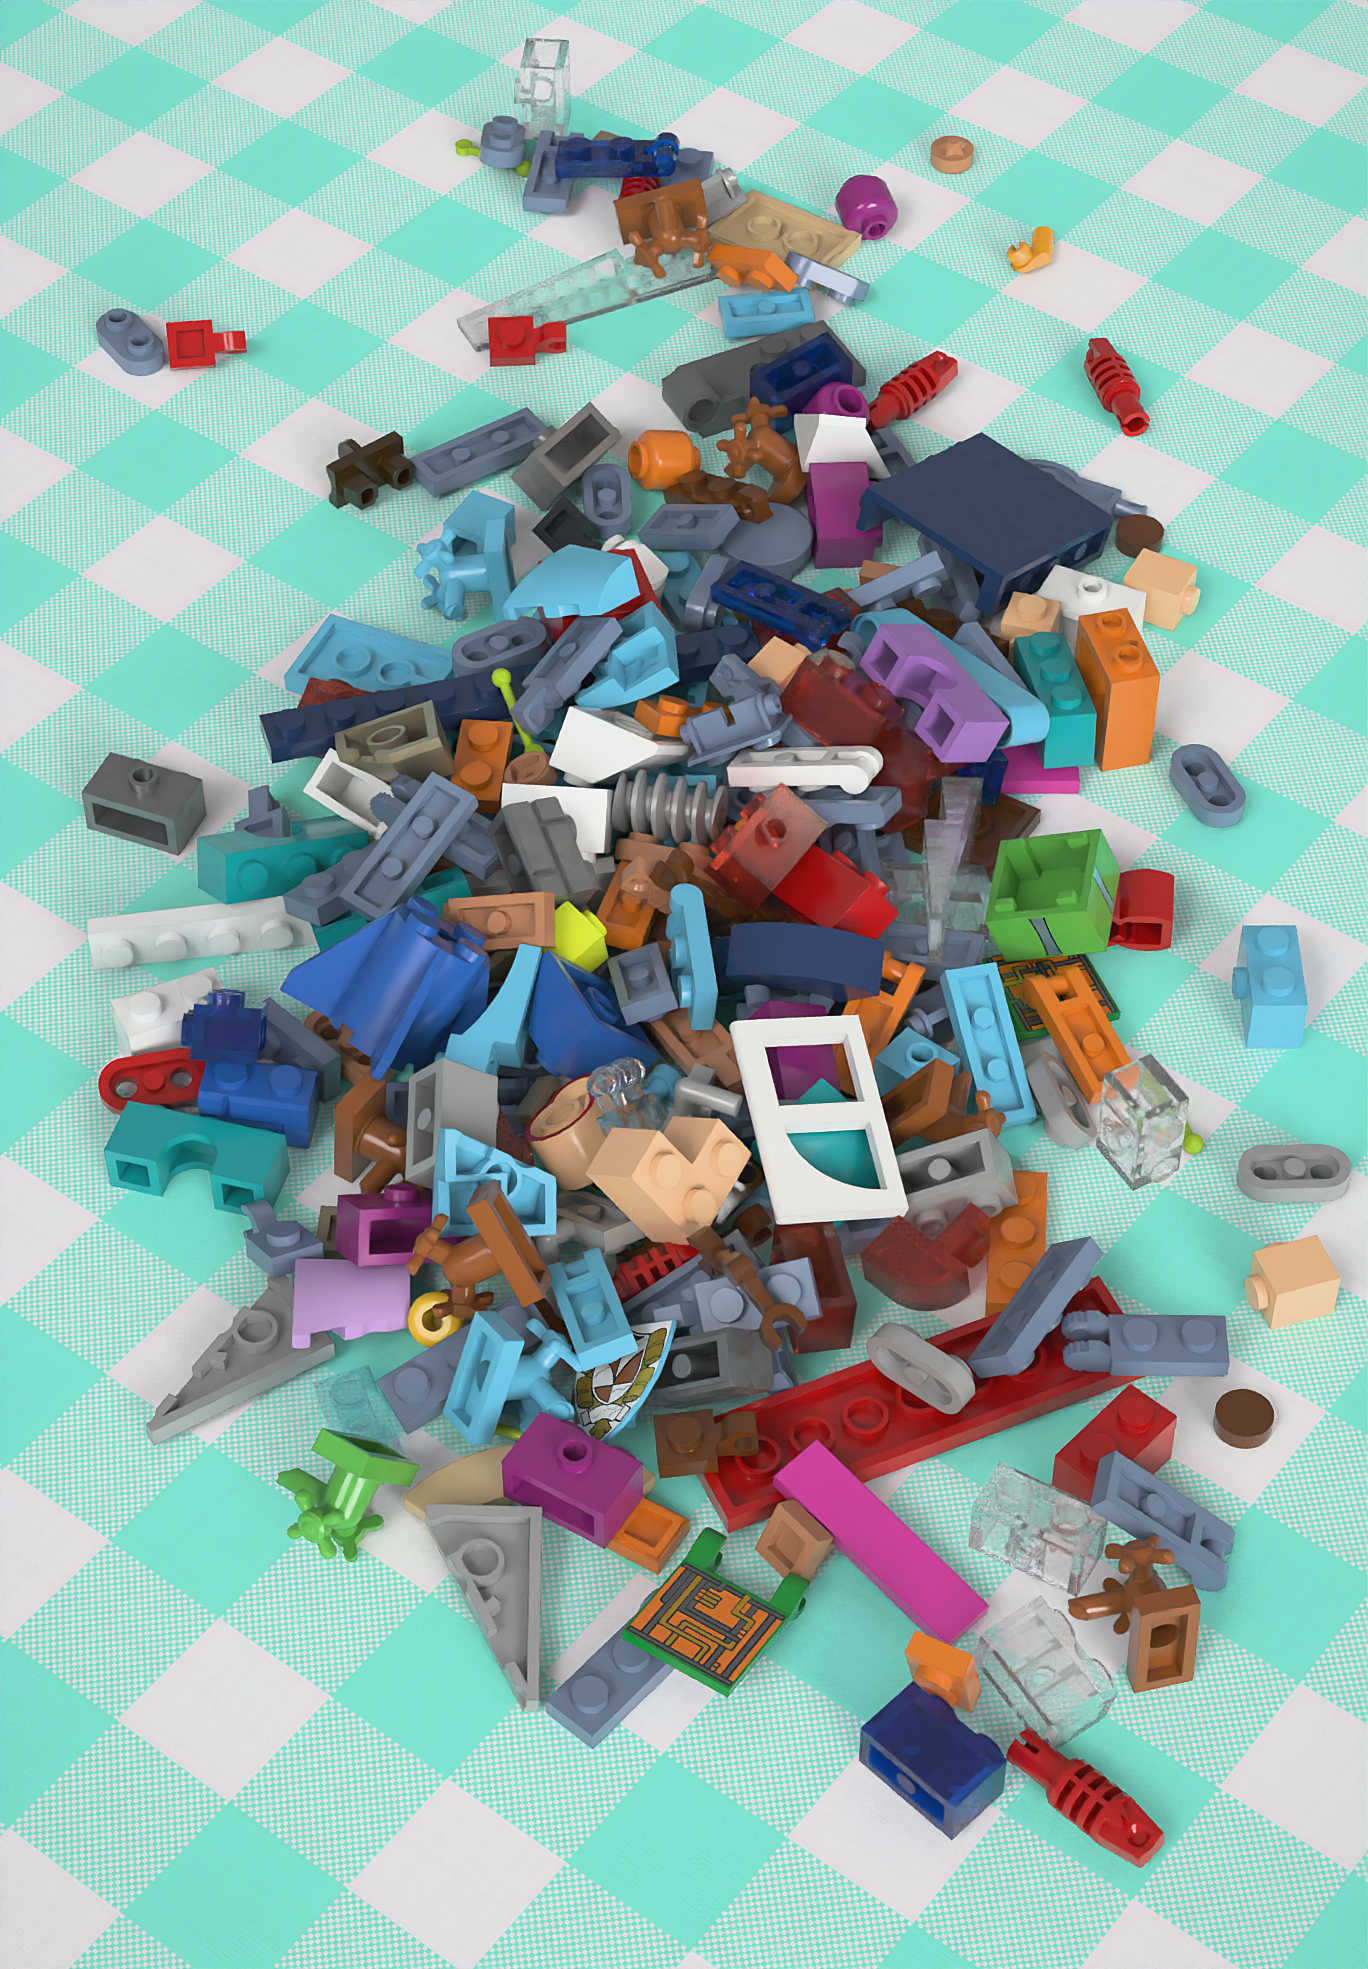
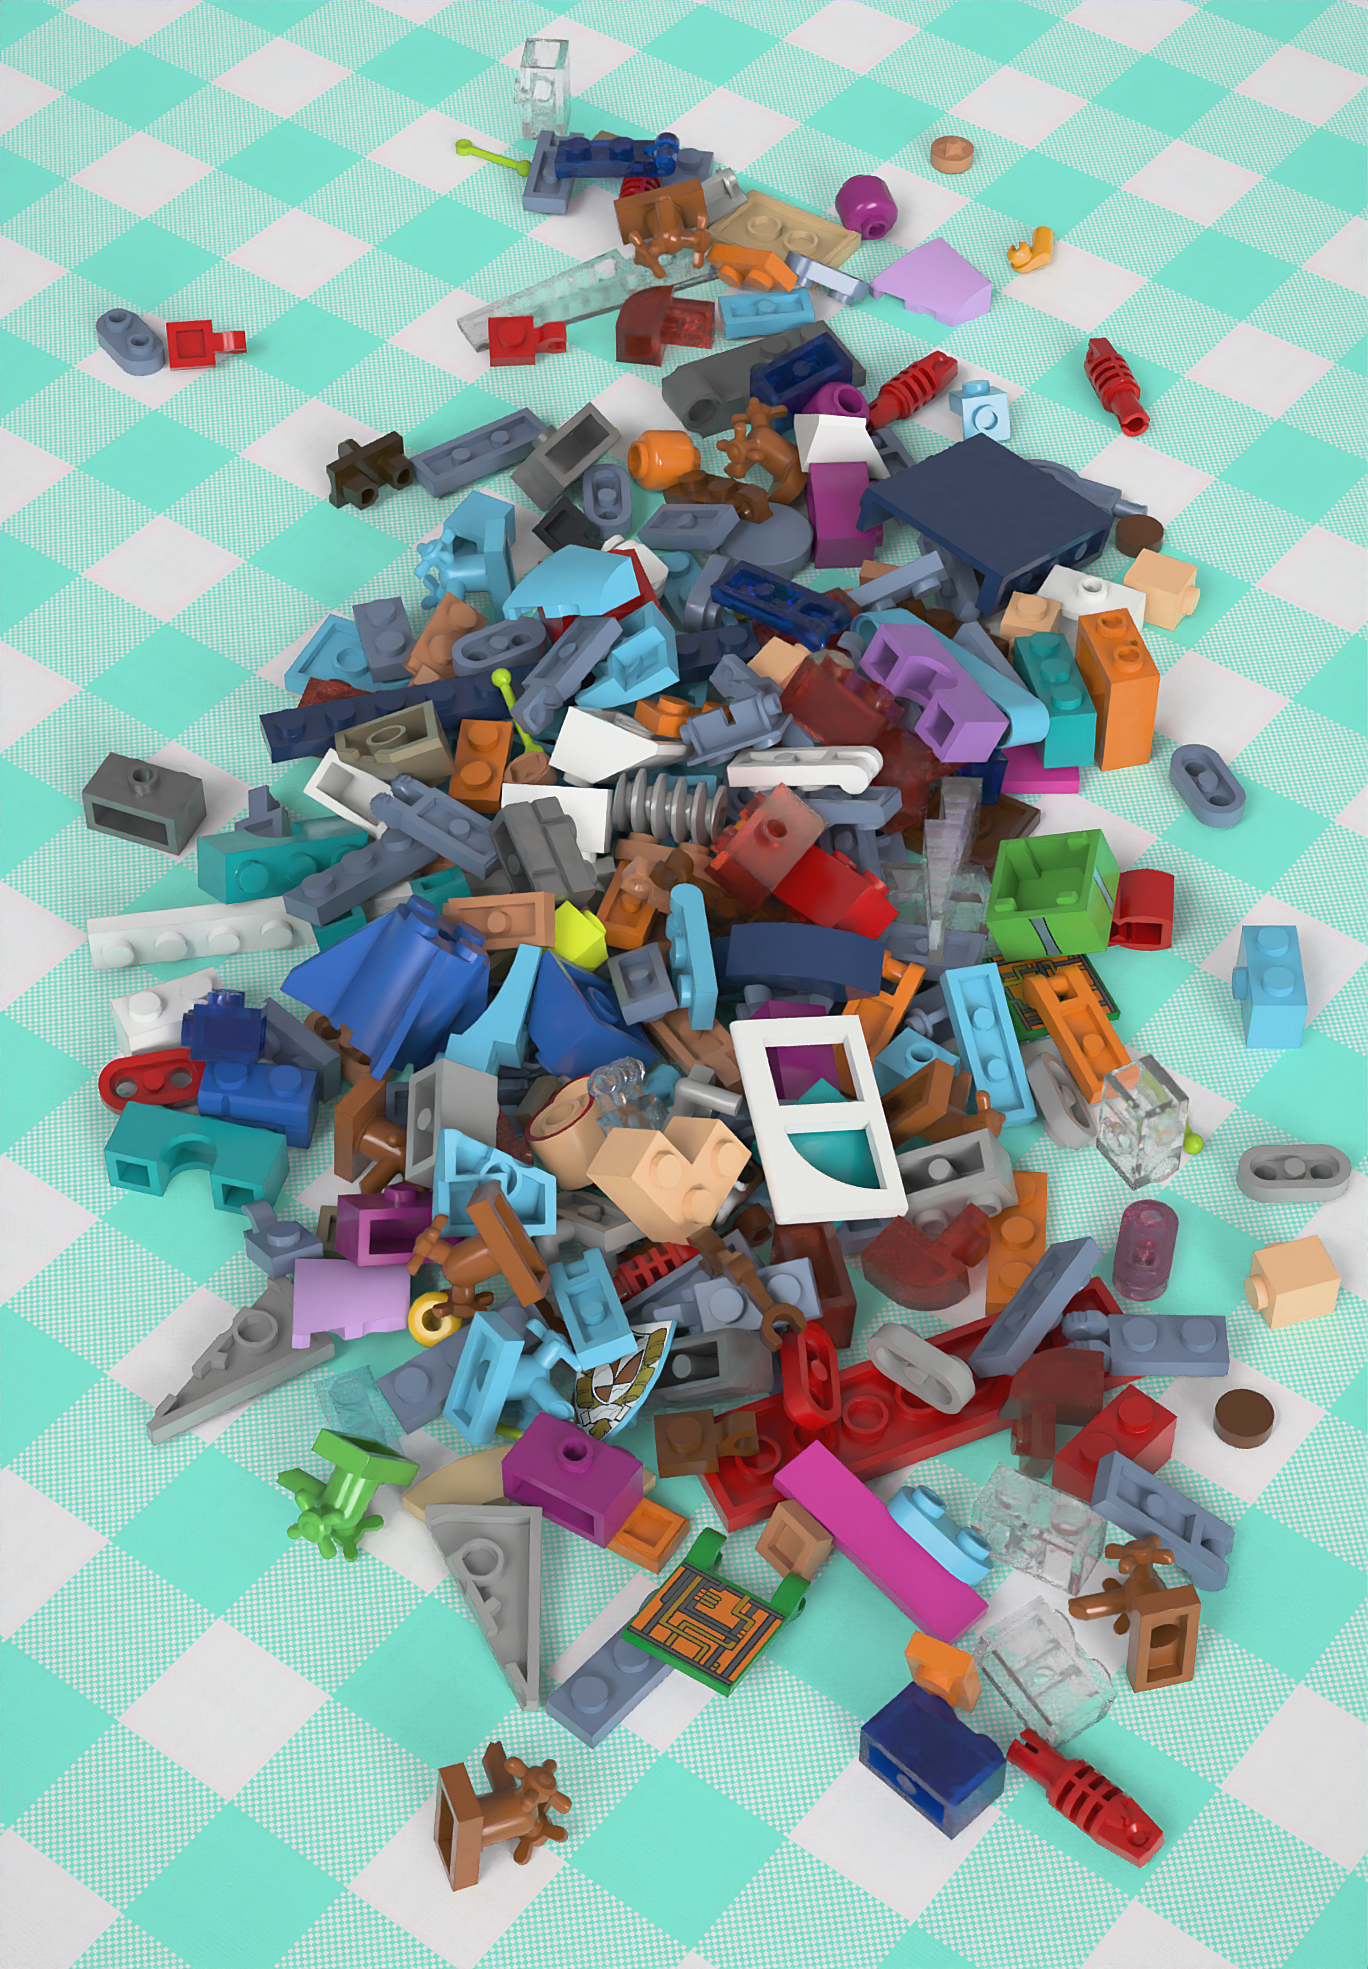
sand blue plate [339,771,479,921] -> none
sand blue plate [479,116,526,168] -> none
none -> sand blue plate [352,596,415,684]
none -> nougat hinge [402,591,489,687]
none -> dark orange piece [433,1741,572,1892]
none -> clear red brick [615,285,715,367]
none -> red plate [780,1320,842,1432]
none -> lavender slope [869,237,992,327]
none -> medium azure plate [887,1485,994,1587]
none -> medium azure bracket [948,380,1011,441]
none -> clear red brick [997,1348,1104,1479]
none -> clear pink plate [1112,1199,1179,1302]

